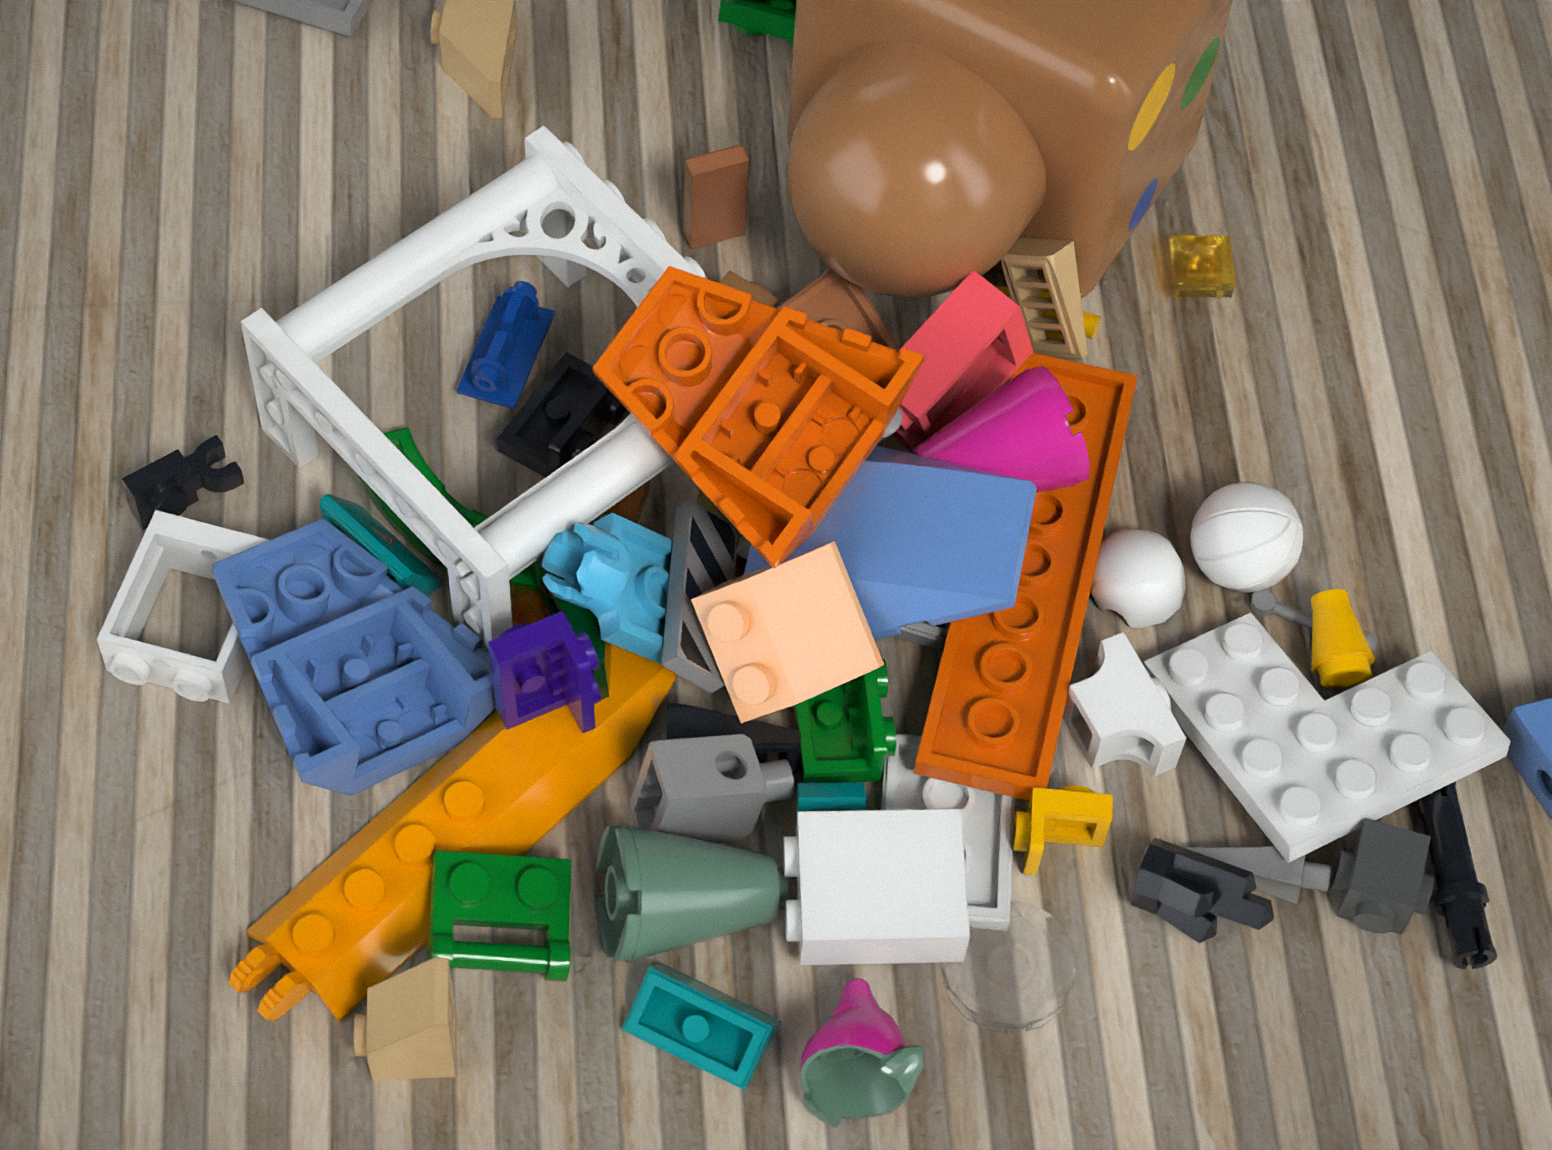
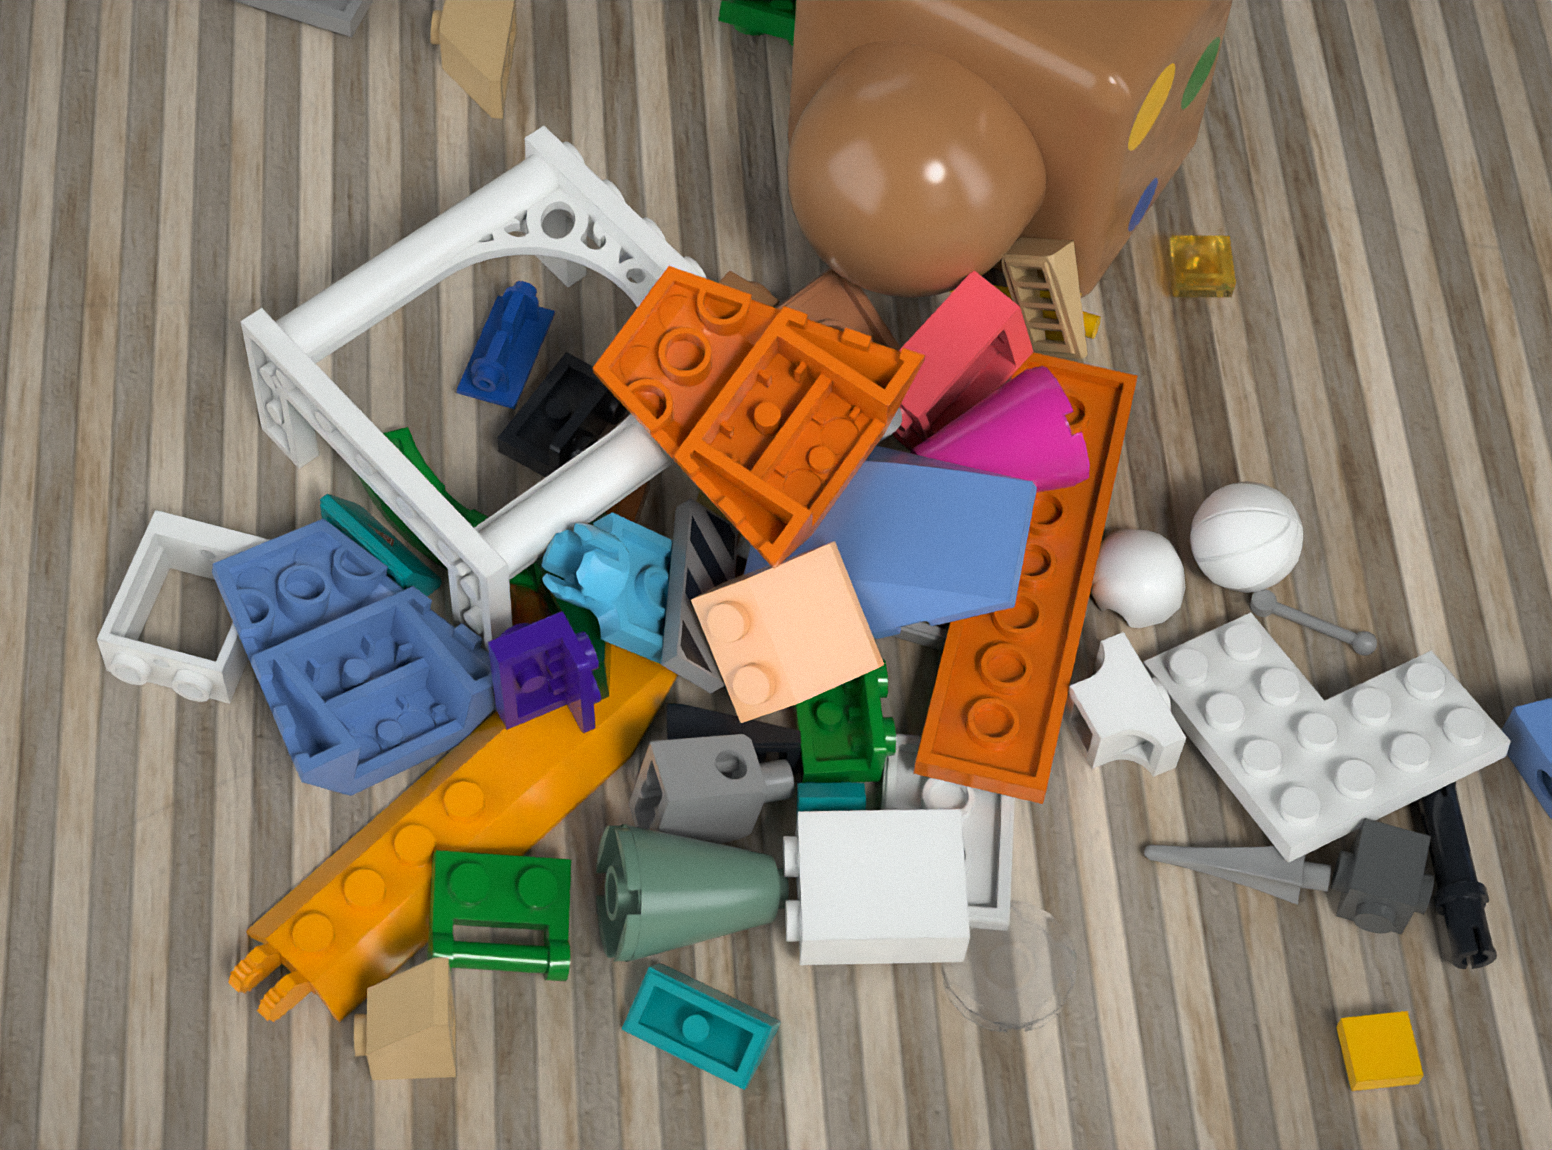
black plate [122,435,245,530] -> none
nougat tile [683,145,749,250] -> none
sand green hat [800,978,924,1128] -> none
yellow bracket [1013,785,1113,875] -> none
black rock [1131,838,1274,943] -> none
yellow cone [1310,589,1375,689] -> none
none -> yellow tile [1336,1011,1424,1091]

